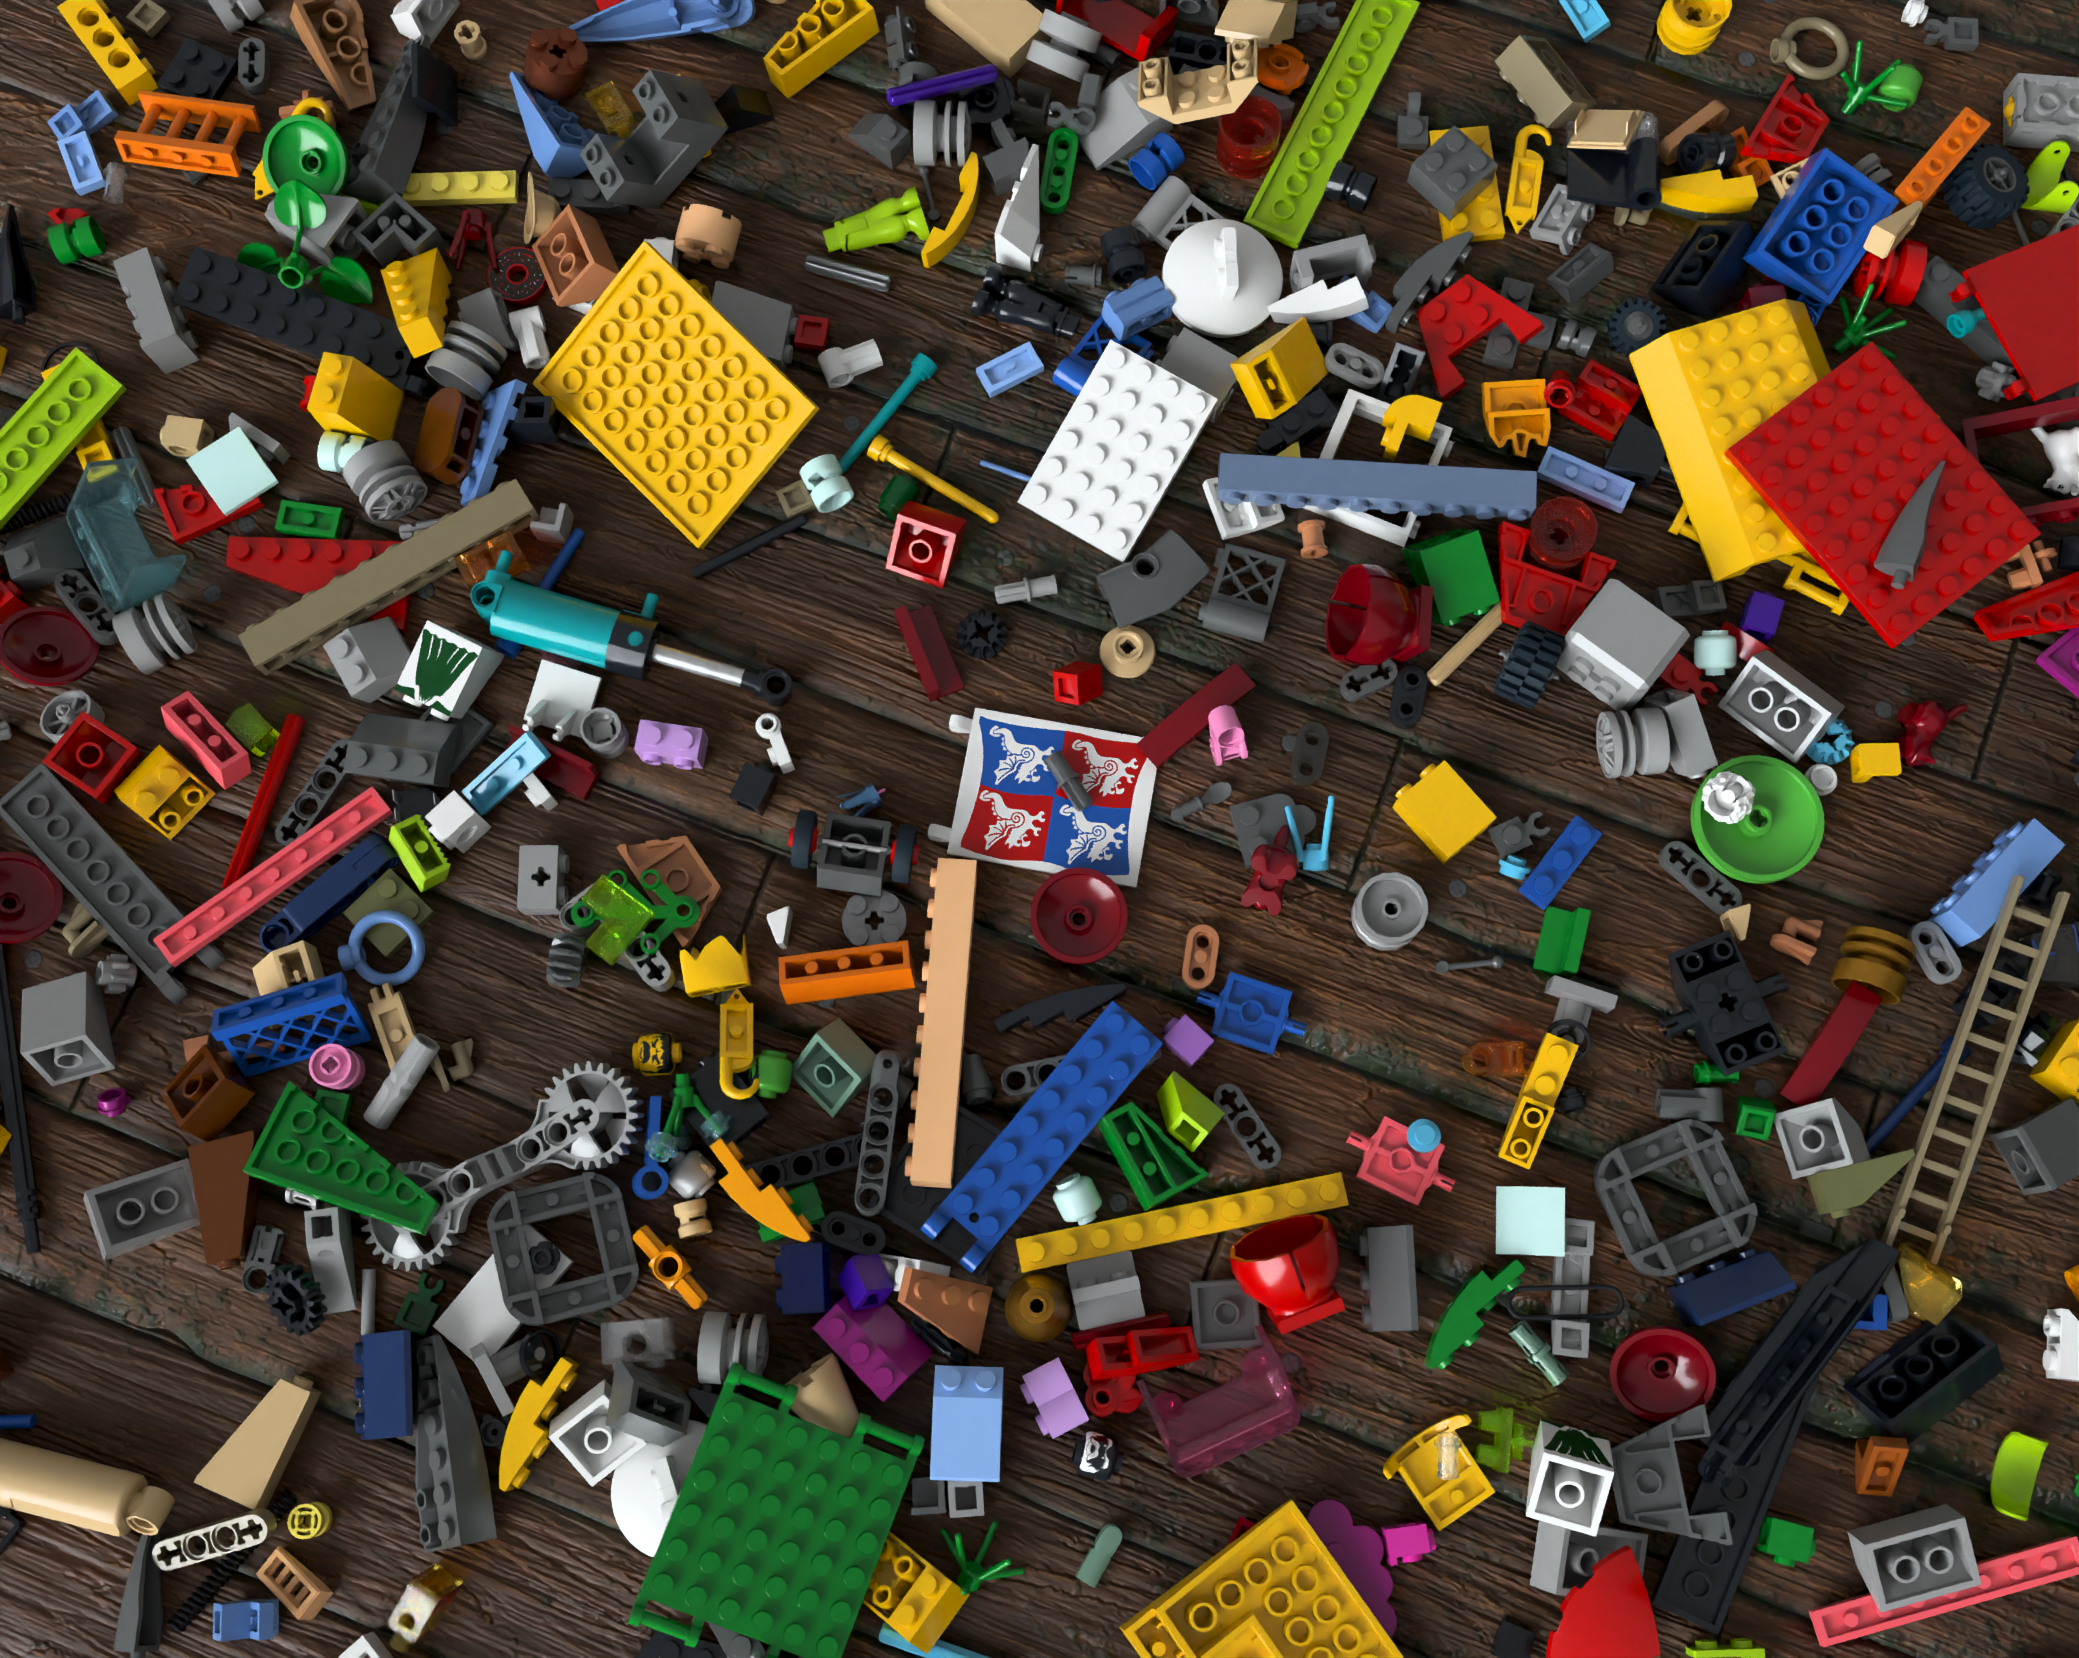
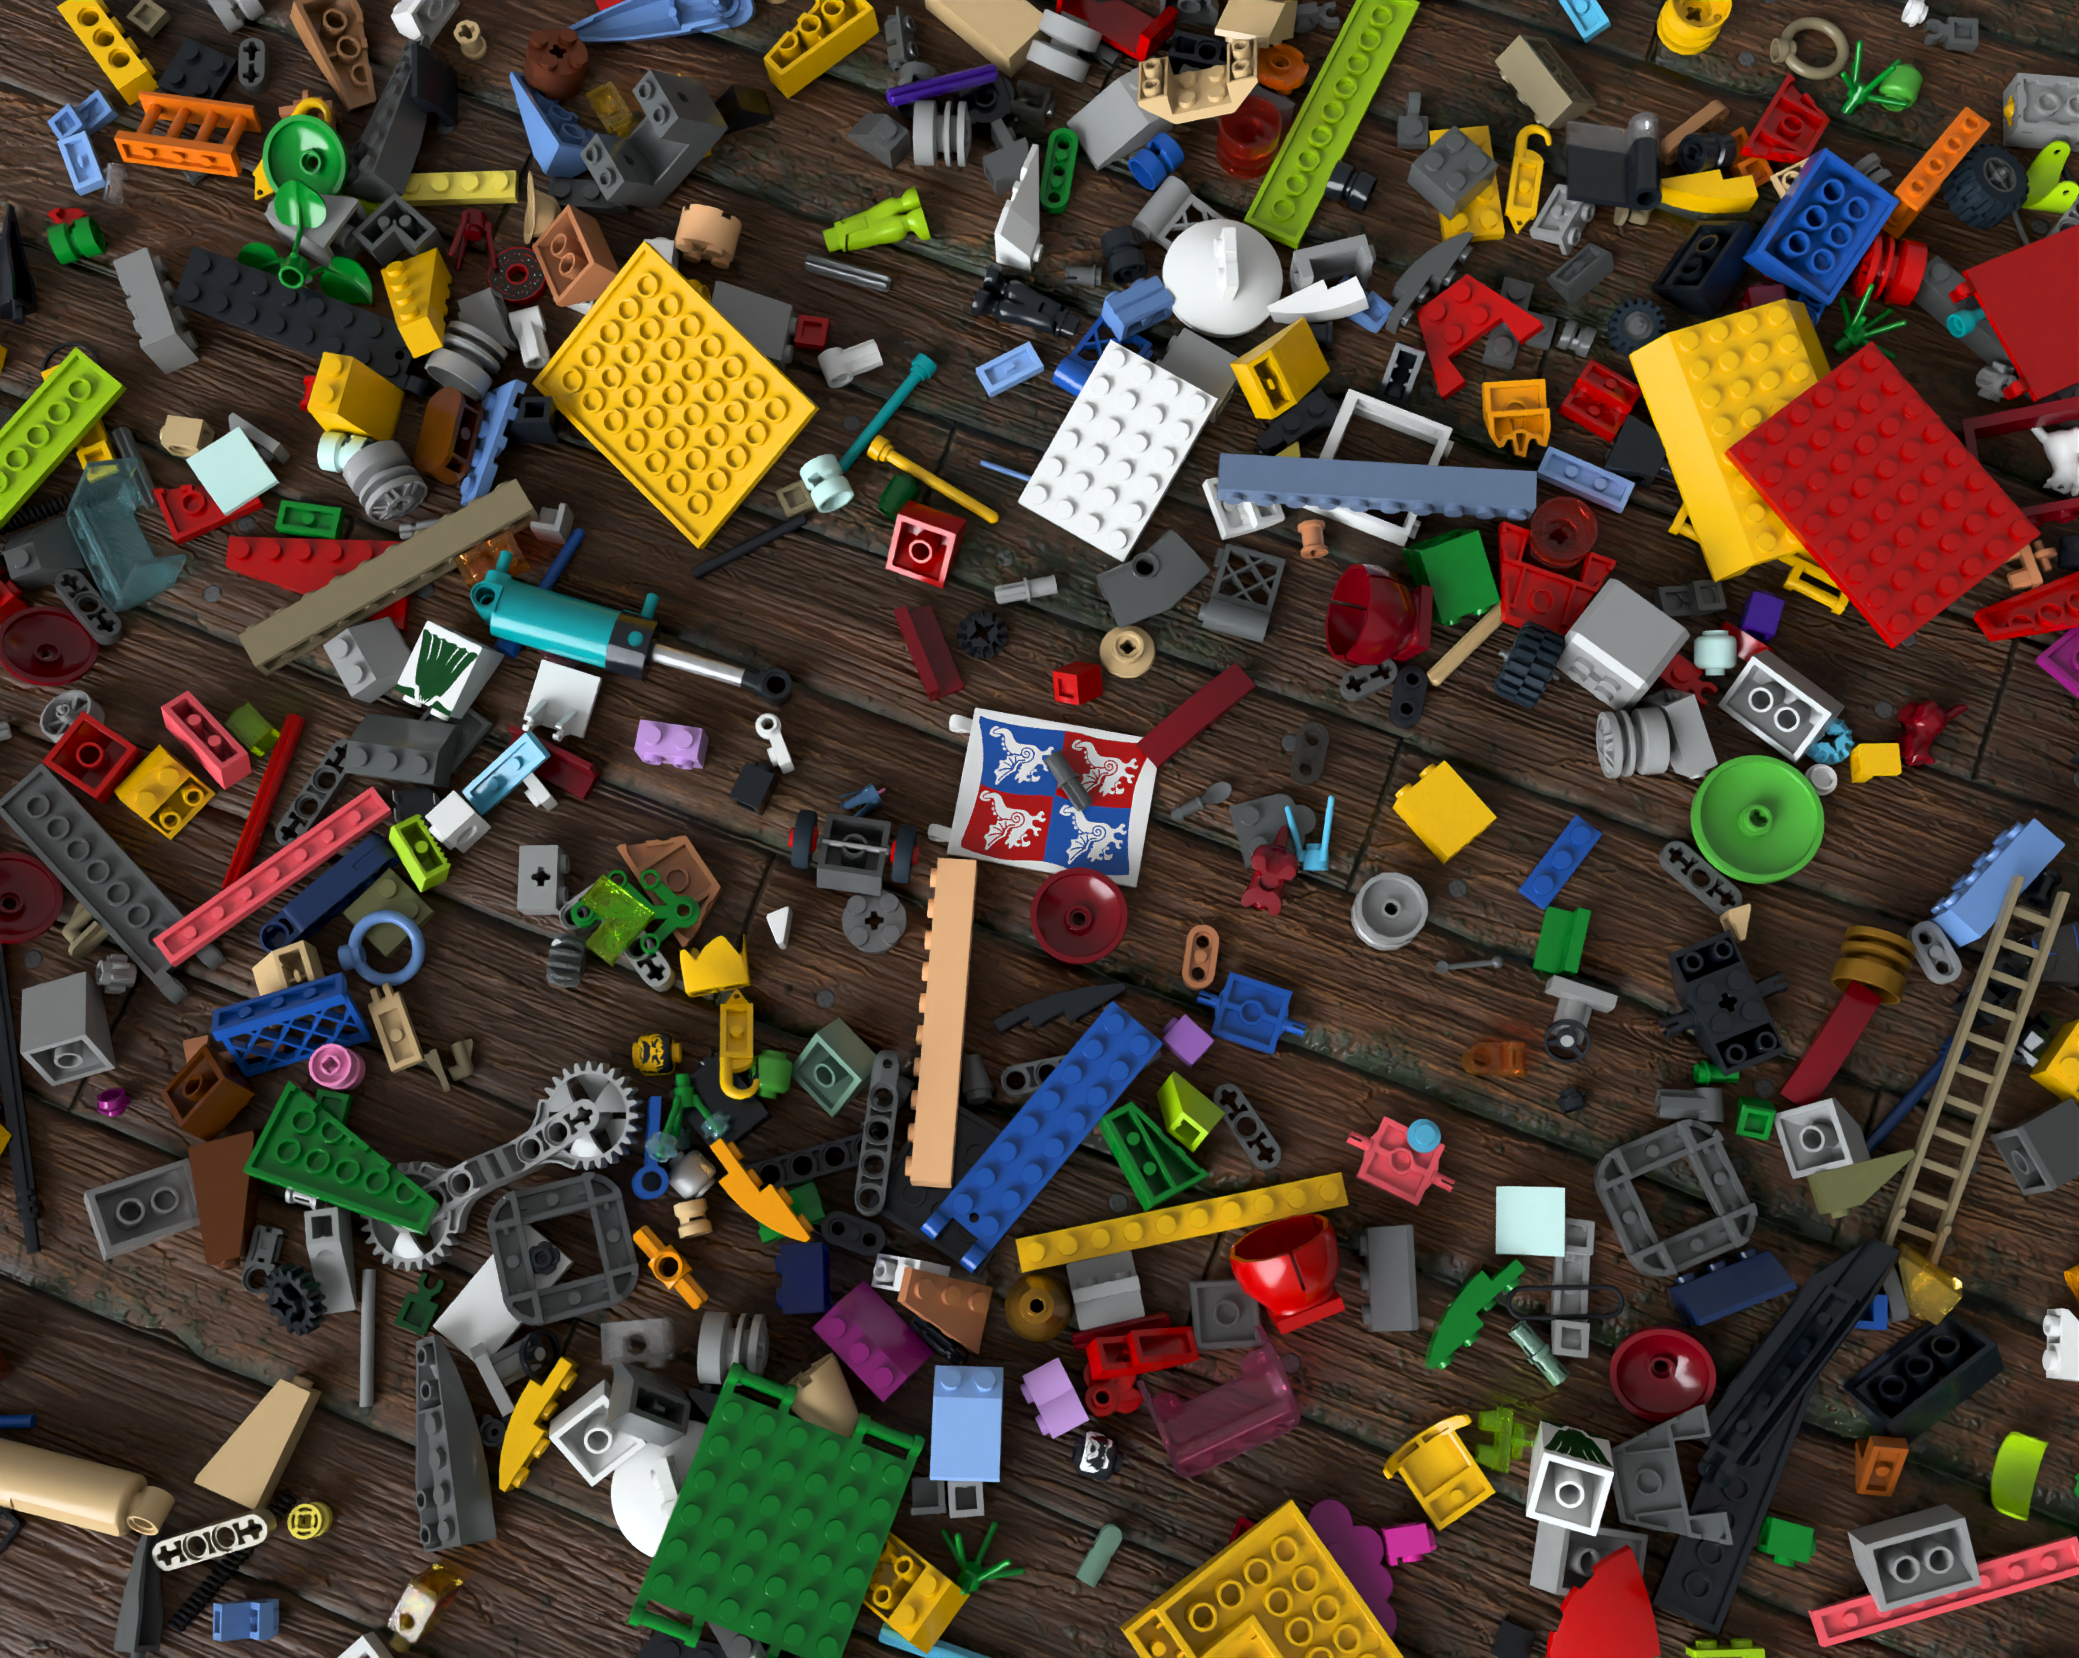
light grey wheel [112,593,197,675] -> none
light nougat slope [256,1546,333,1620] -> none
dark blue slope [353,1330,413,1440] -> none
light grey axle [363,1033,440,1130] -> none
light grey wheel [580,707,629,759] -> none
orange brick [778,940,916,1005] -> none
dark purple brick [837,1254,895,1311] -> none
dark grey hinge [918,166,940,223] -> none
yellow slope [921,151,980,268] -> none
dark grey bar [1047,73,1103,135] -> none
light aqua head [1053,1173,1102,1226] -> none
bright pink piece [1208,705,1248,766] -> none
light grey plate [1324,343,1385,390] -> none
yellow brick [1380,395,1442,461] -> none
clear pin [1434,1432,1462,1480] -> none
dark grey plate [1488,812,1551,859] -> none
yellow slope [1497,1032,1579,1170] -> none
medium azure plate [1498,854,1531,880] -> none
red cone [1544,370,1576,408] -> none
tan piece [1567,109,1645,150] -> none
white piece [1702,771,1756,824] -> none
nougat piece [1770,917,1823,965] -> none
tan slope [1863,201,1924,259] -> none
dark grey piece [1873,461,1946,589] -> none

